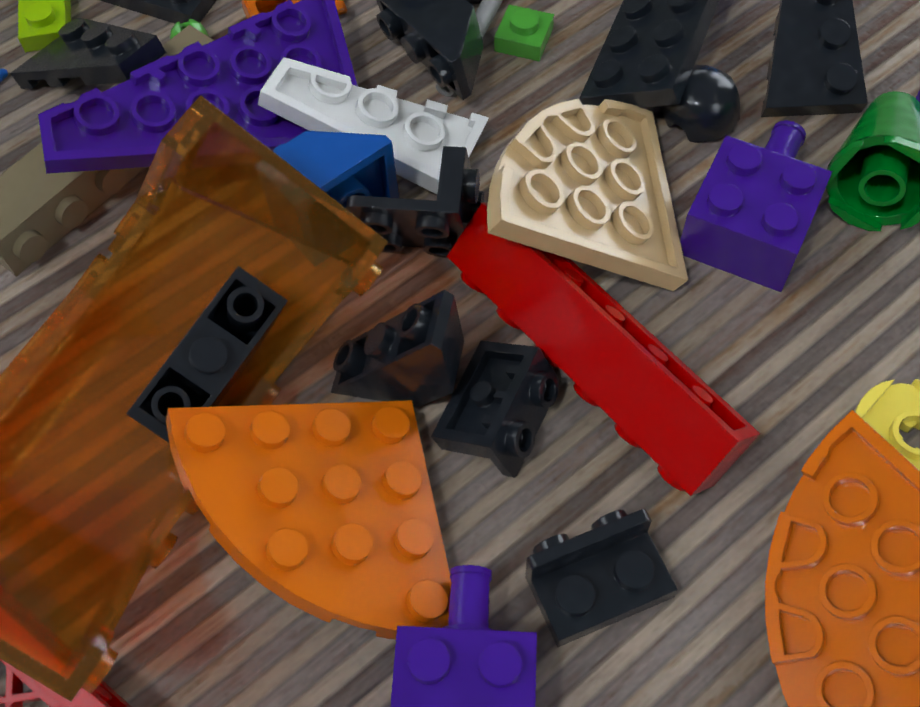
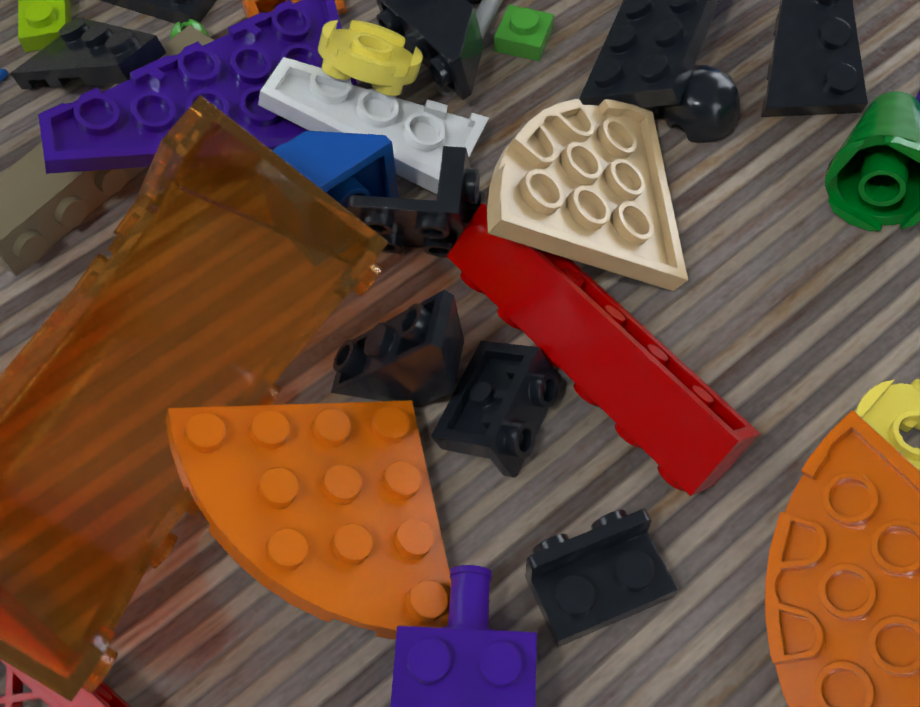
black slope [126,266,288,443] -> none
dark purple brick [680,120,833,292] -> none
none -> light yellow plate [318,20,423,96]

